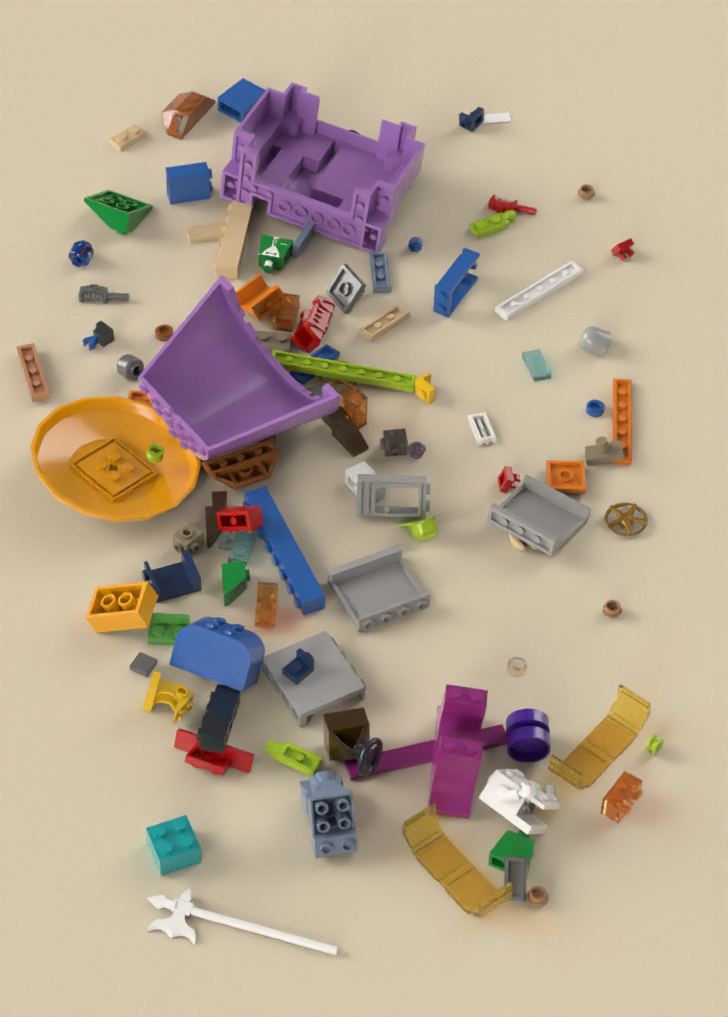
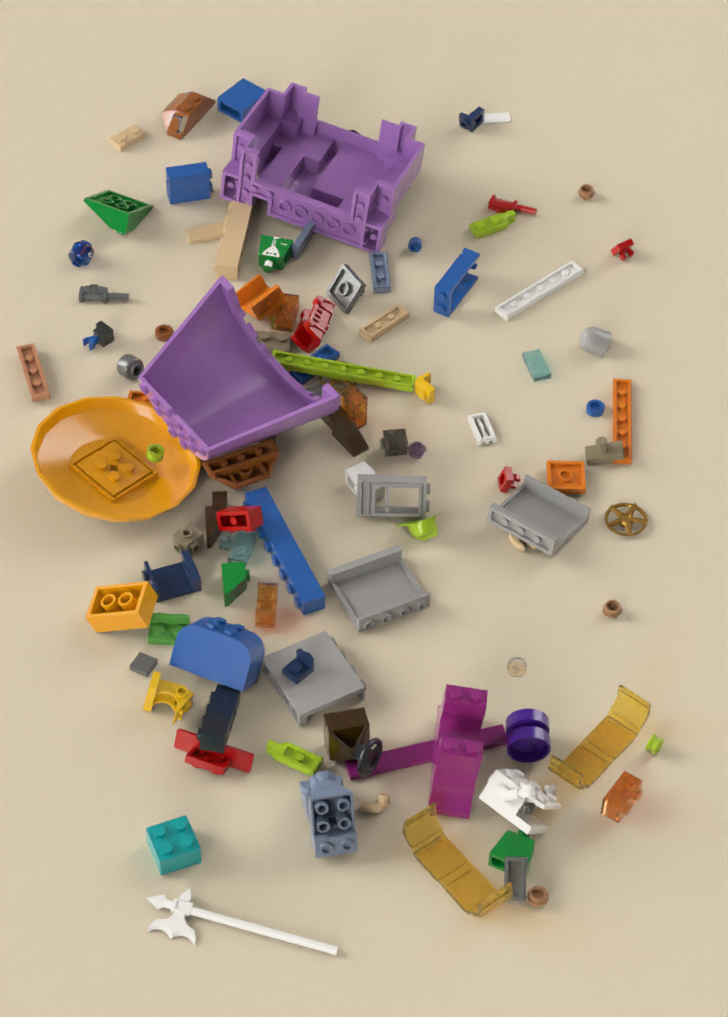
none -> tan arm [360,793,390,814]

